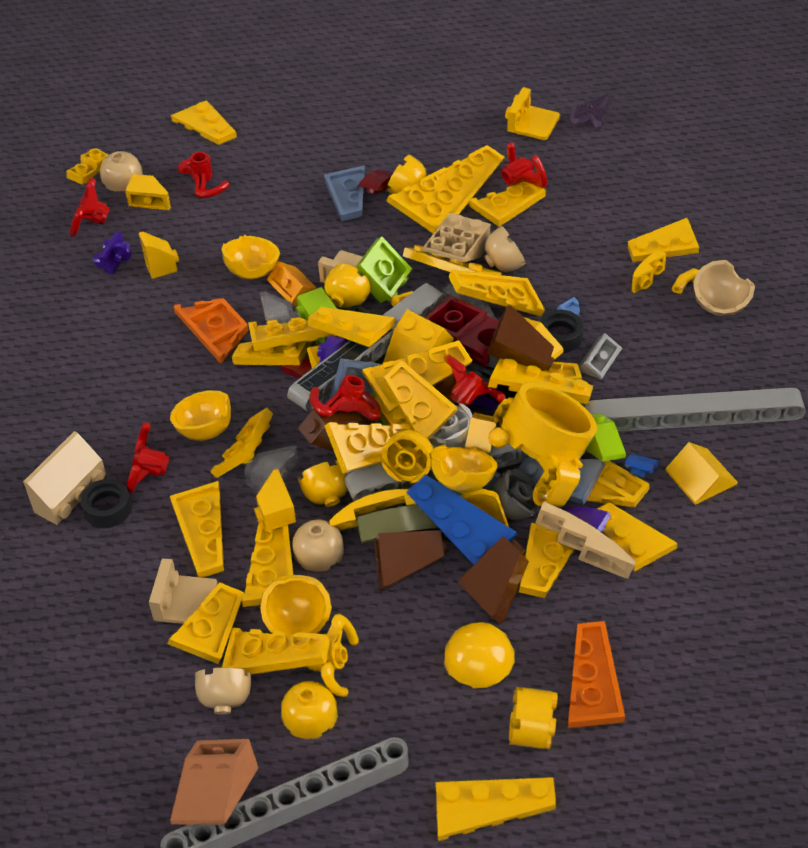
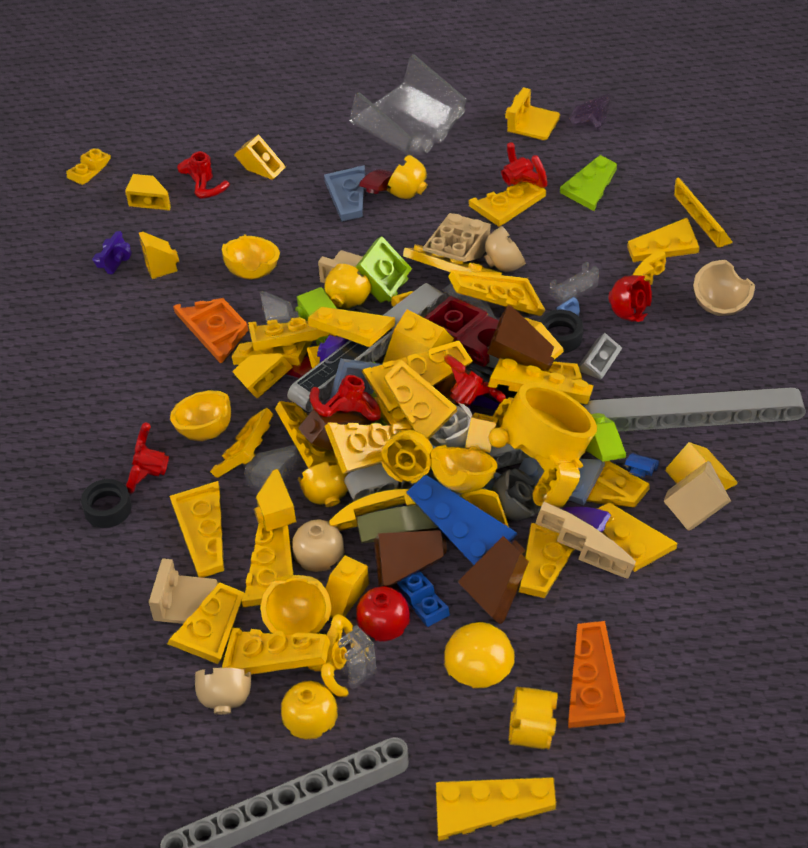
tan slope [23,431,106,525] -> none
red piece [69,178,110,237] -> none
tan cylinder [100,151,143,191] -> none
nougat slope [170,739,258,825] -> none
yellow wing [171,100,237,145] -> none
light orange panel [267,261,317,306] -> none
yellow wing [386,145,504,234] -> none
yellow arm [672,268,699,294] -> none
none -> yellow slope [232,353,292,398]
none -> yellow slope [234,134,286,180]
none -> yellow wing [275,401,337,468]
none -> yellow slope [325,555,369,618]
none -> clear hinge [338,625,377,689]
none -> clear windscreen [350,54,467,157]
none -> red cylinder [356,586,410,642]
none -> blue slope [397,571,450,627]
none -> clear hinge [548,261,599,305]
none -> lime wing [560,155,617,211]
none -> red cylinder [608,275,652,322]
none -> tan slope [664,461,731,530]
none -> yellow slope [674,178,732,247]

